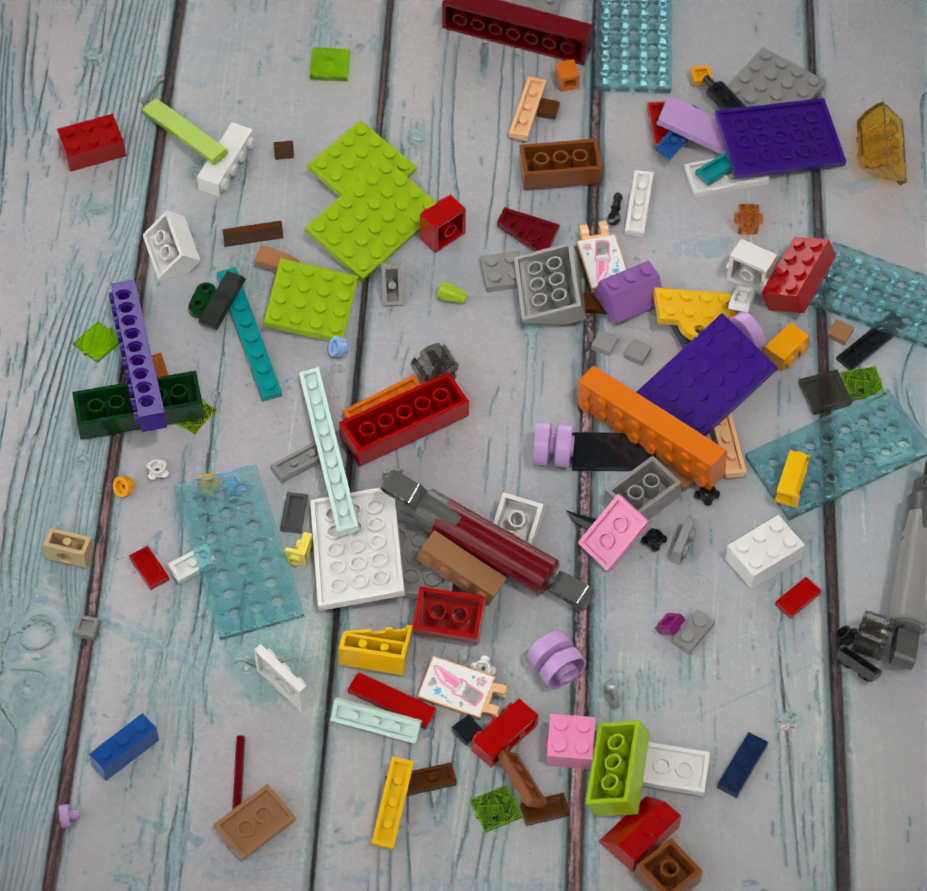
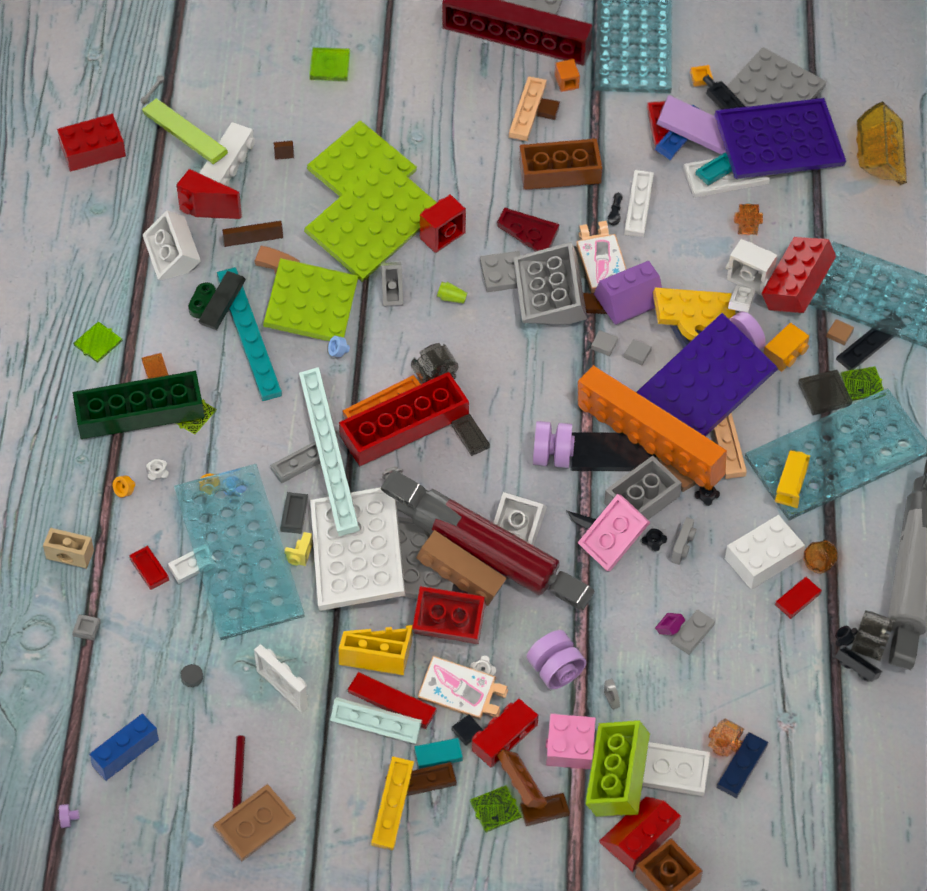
dark purple brick [108,279,167,432] -> none
none -> red slope [176,169,242,219]
none -> dark grey tile [180,664,203,687]
none -> teal tile [414,738,463,769]
none -> clear smoke tile [452,414,490,456]
none -> clear orange brick [708,718,745,757]
none -> clear orange hair [803,540,838,573]

